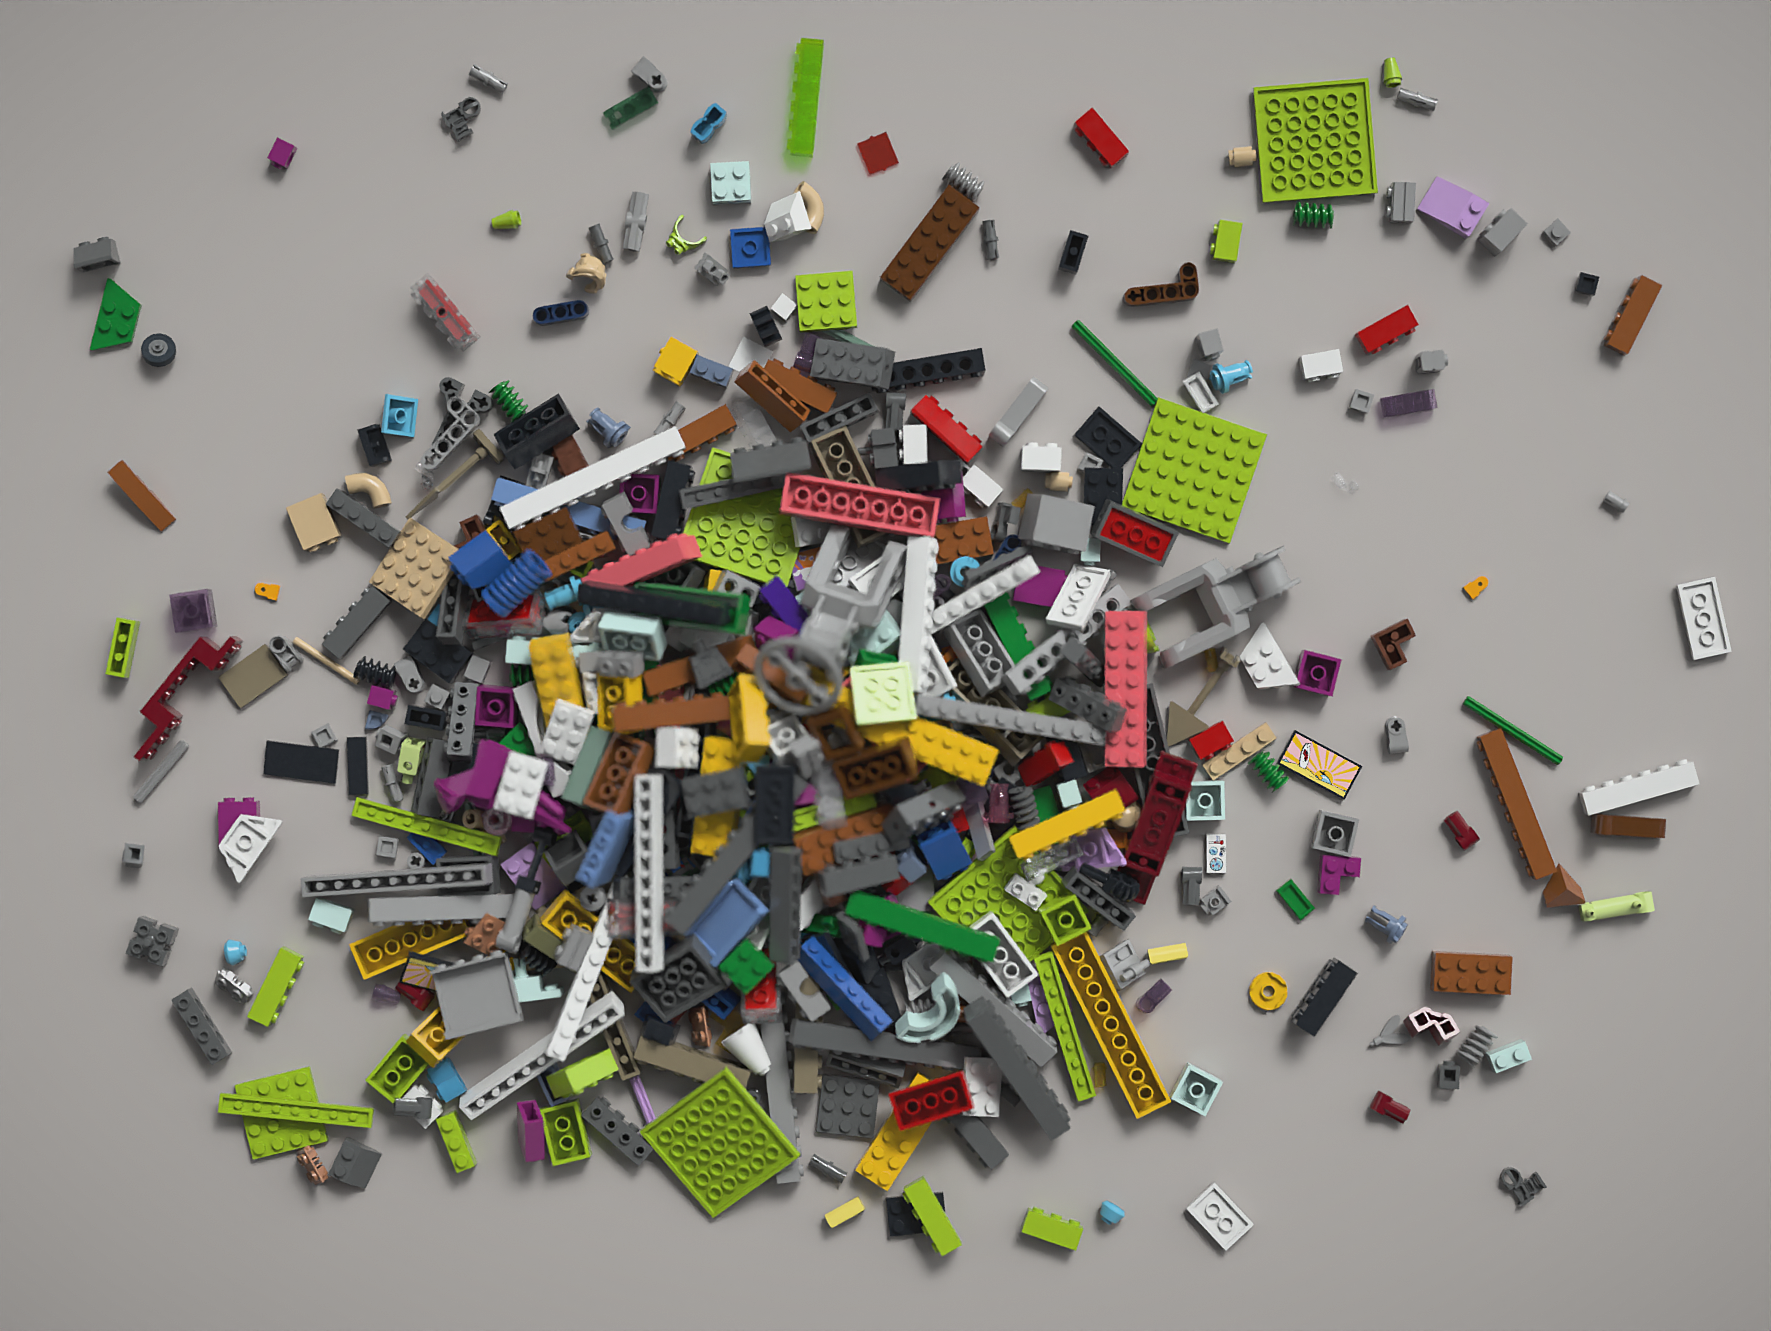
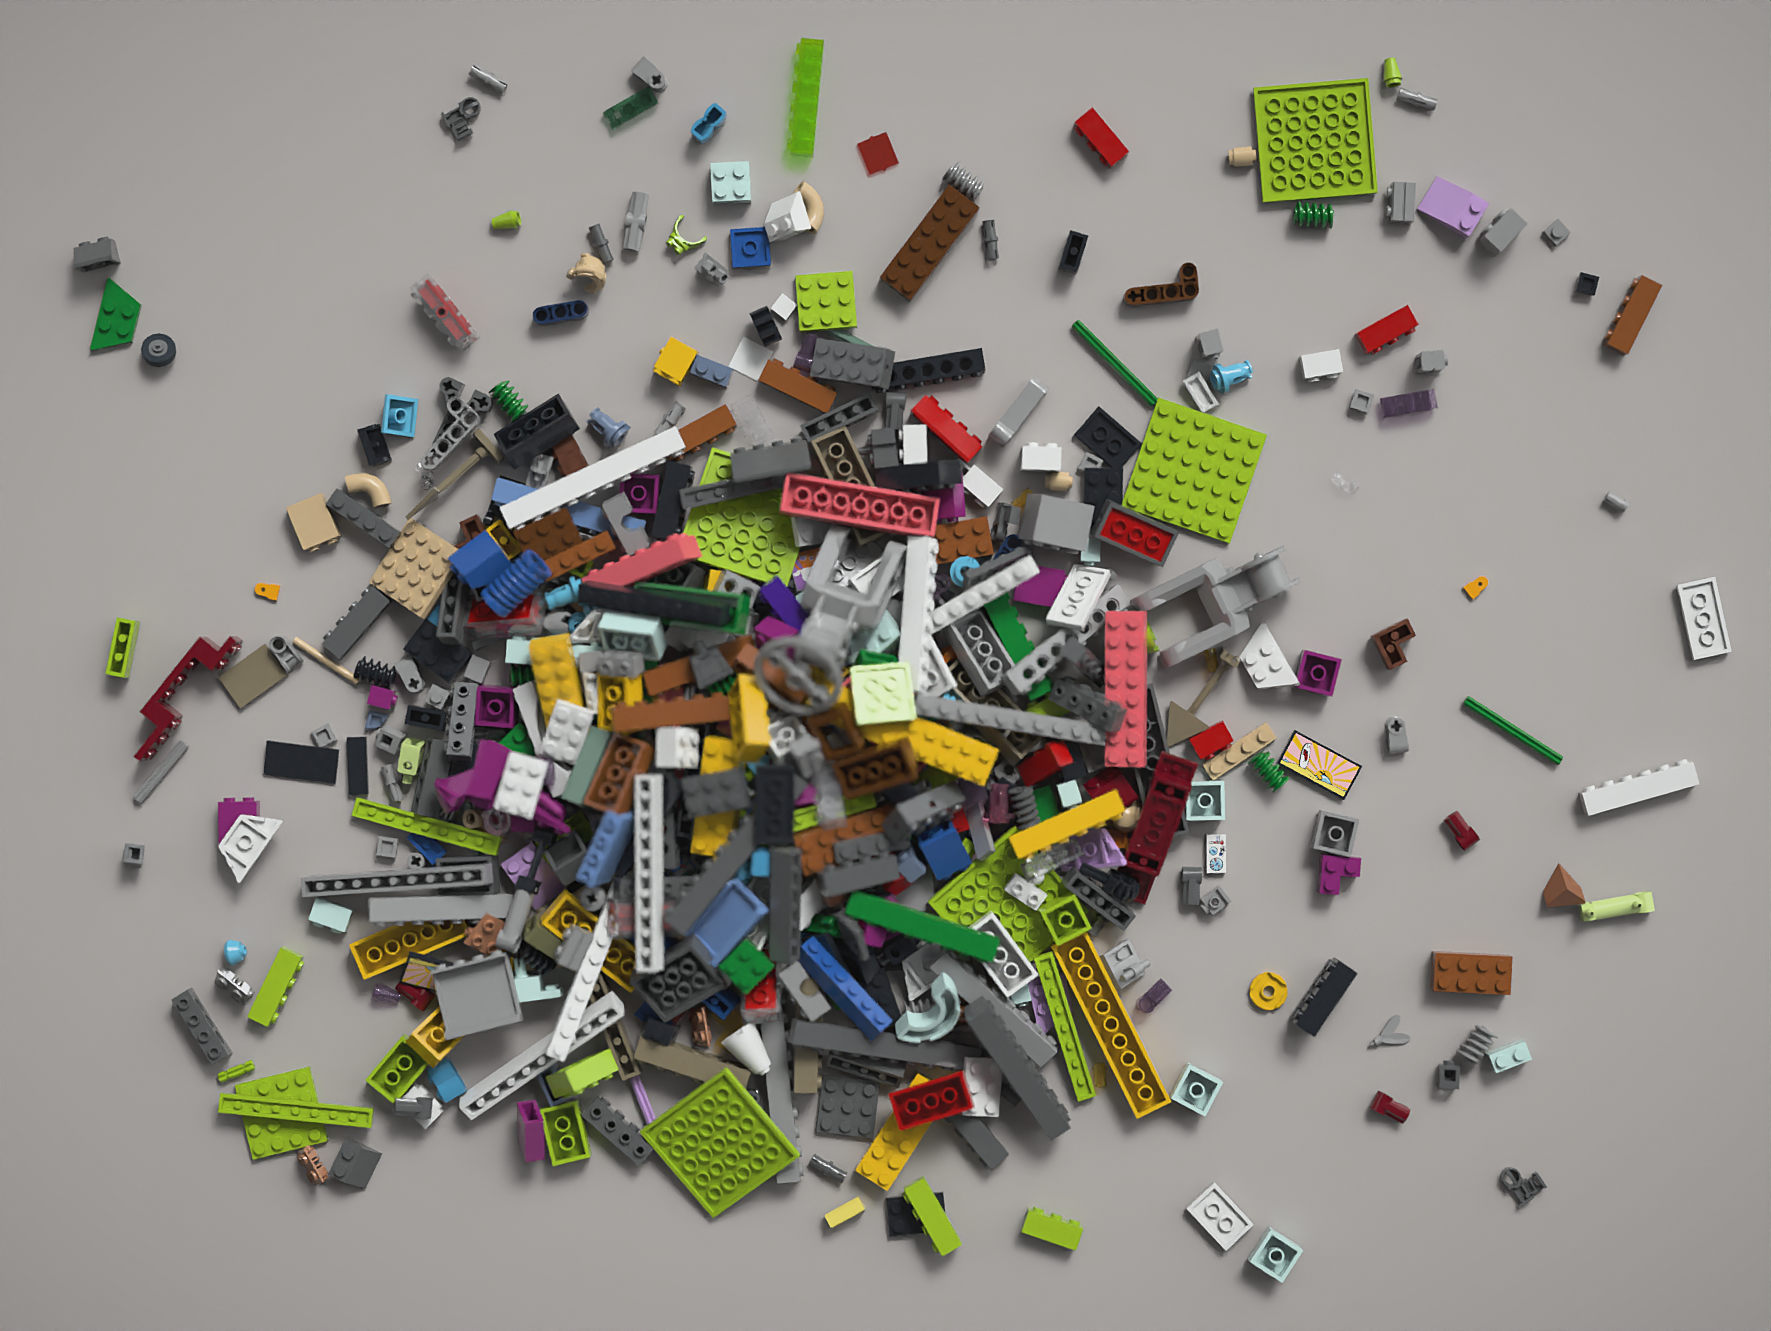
dark orange slope [107,460,176,532] -> none
dark grey brick [125,916,179,966] -> none
clear purple brick [169,589,218,633] -> none
magenta brick [267,137,298,170] -> none
lime brick [436,1110,477,1173] -> none
dark orange brick [734,360,811,433] -> none
medium azure cone [1100,1200,1125,1225] -> none
light yellow brick [1147,943,1188,965] -> none
lime brick [1210,220,1243,263] -> none
green tile [1276,878,1315,921] -> none
sand blue piece [1365,905,1408,944] -> none
brick [1403,1007,1460,1046] -> none
dark orange brick [1476,728,1557,880] -> none
reddish brown beam [1590,814,1666,838] -> none
none -> lime axle [217,1060,255,1083]
none -> light aqua brick [1248,1226,1303,1283]

